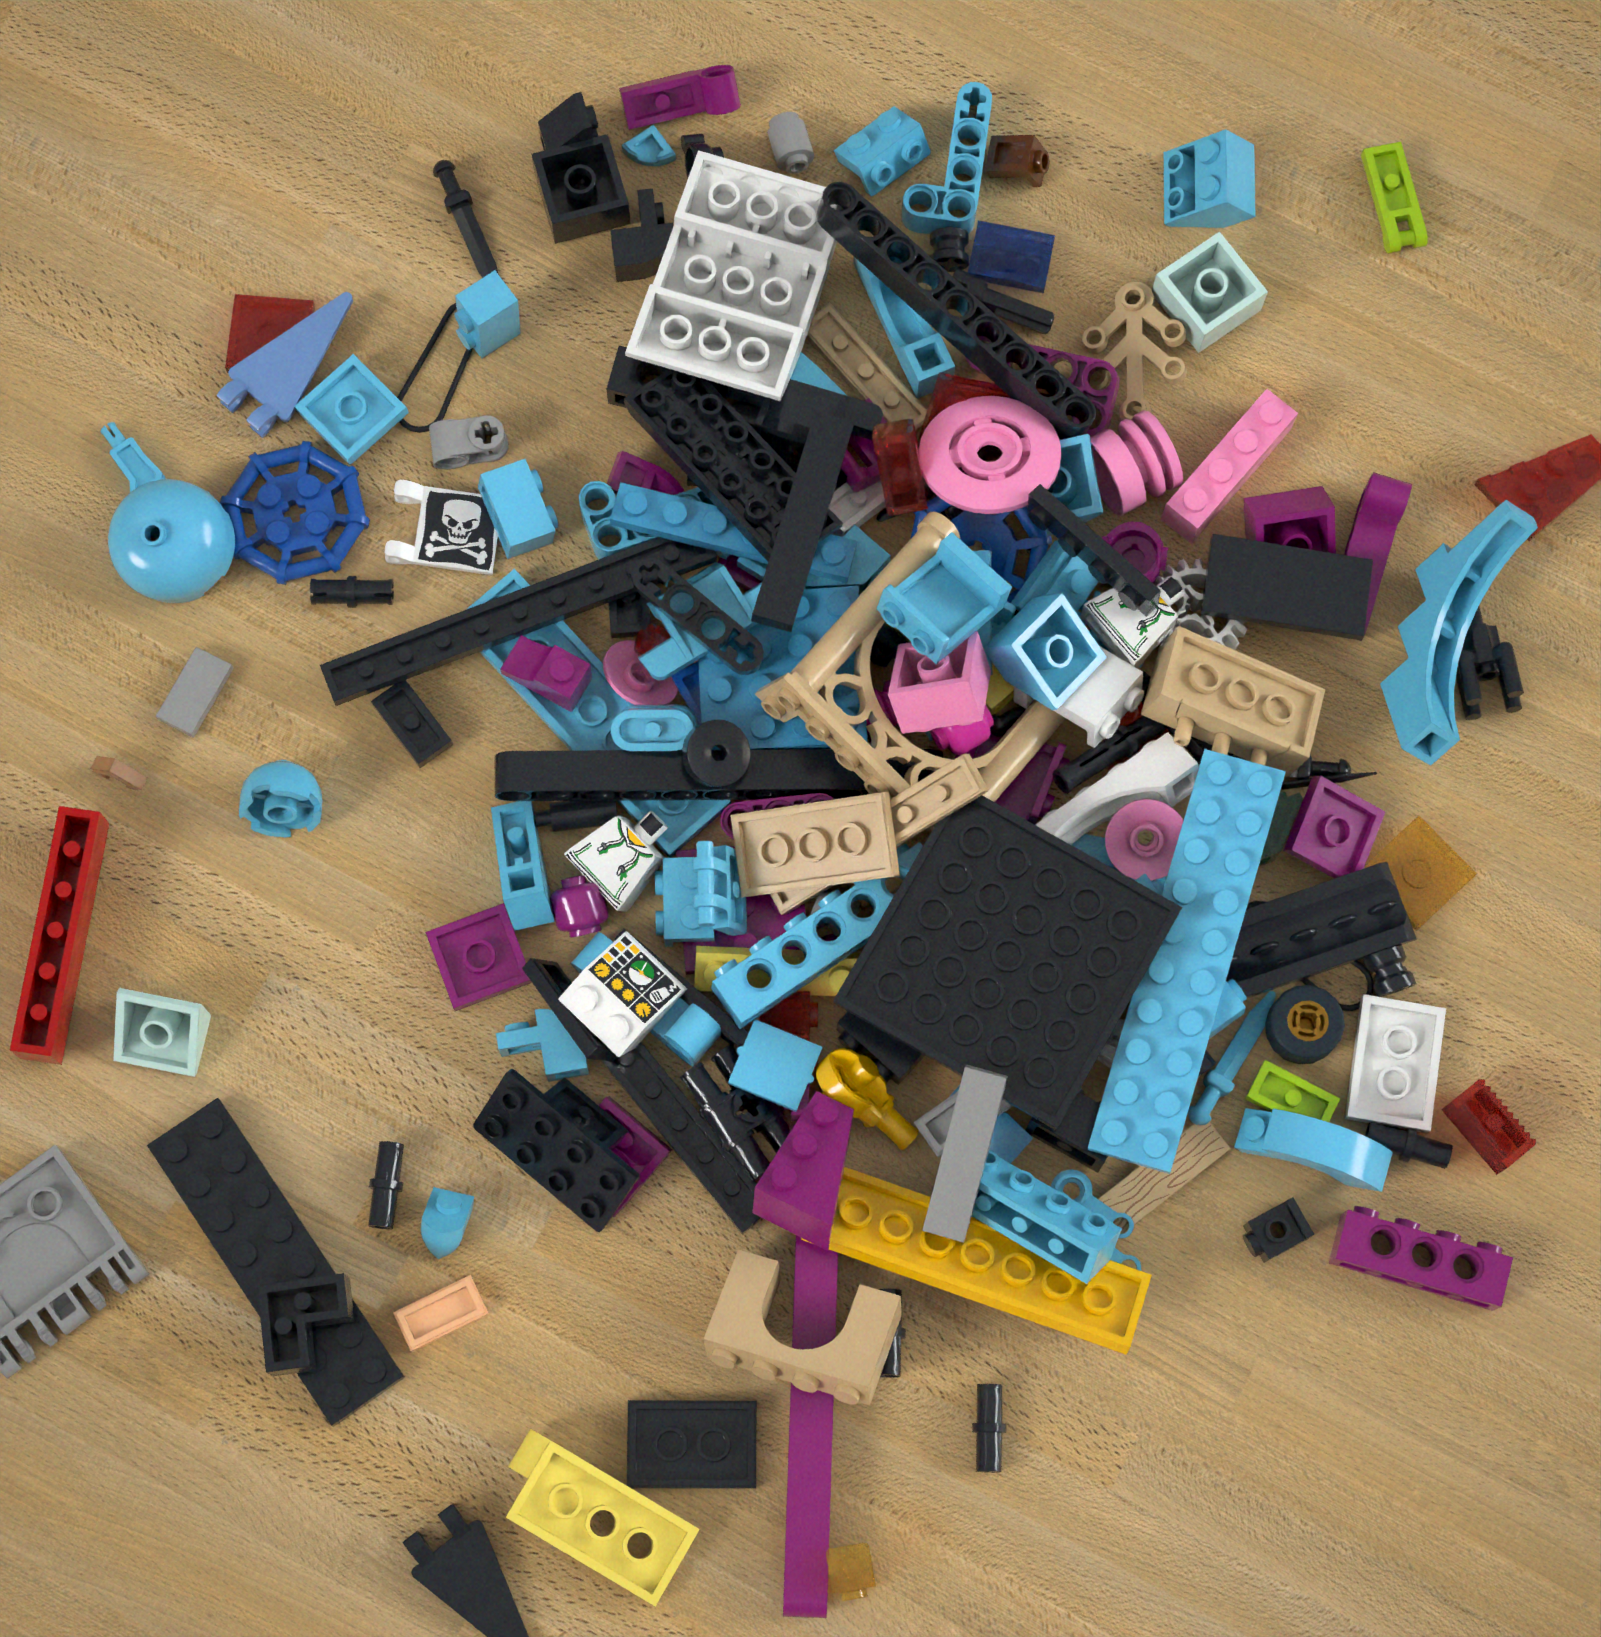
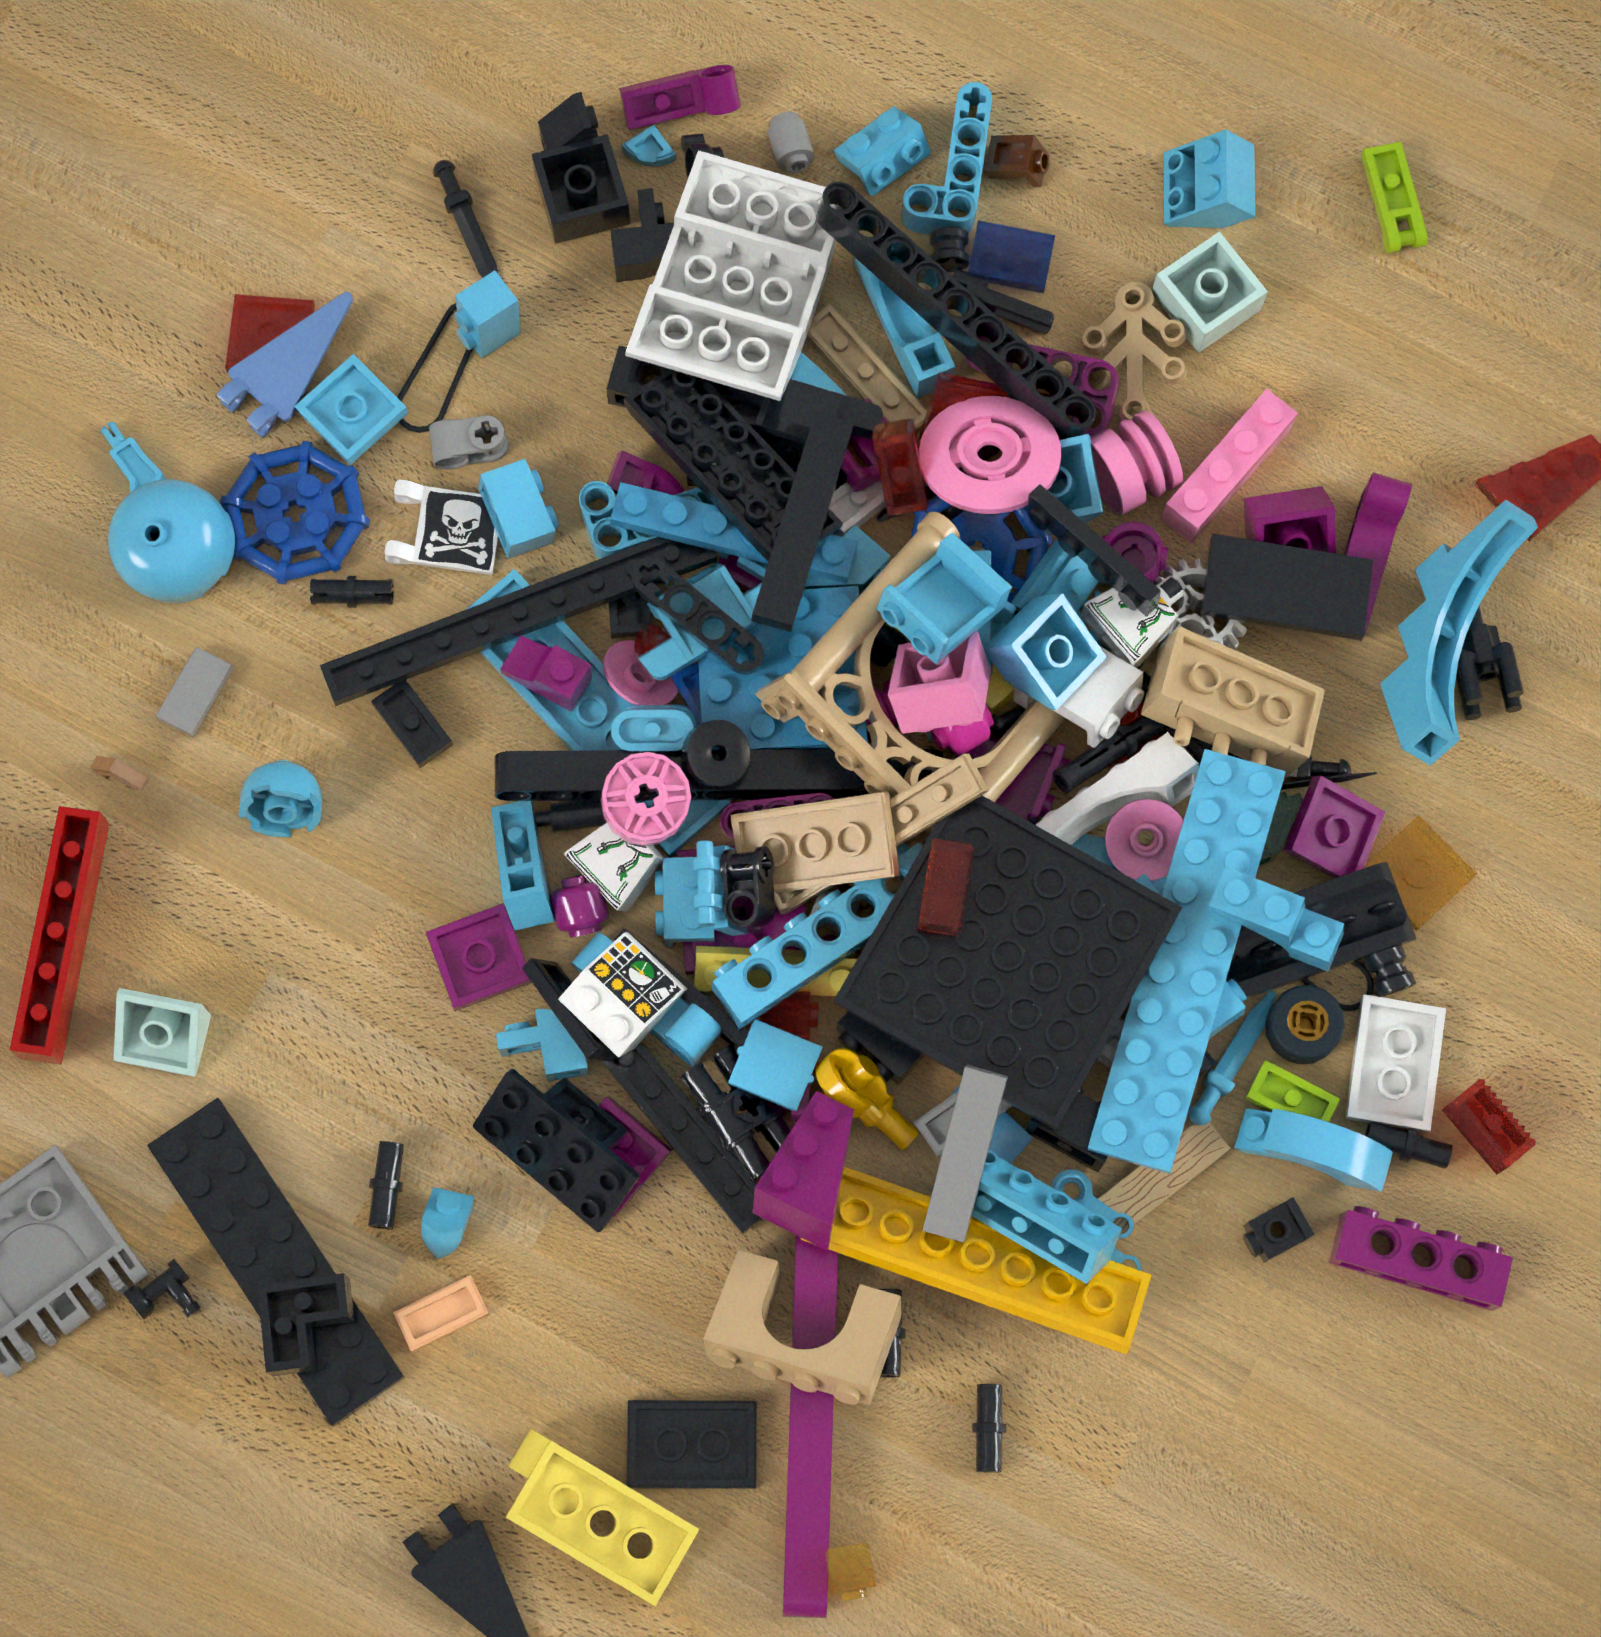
none -> black piece [123,1259,201,1319]
none -> bright pink wheel [601,752,691,846]
none -> black piece [720,846,776,927]
none -> clear red brick [918,839,974,936]
none -> medium azure arch [1209,867,1345,972]

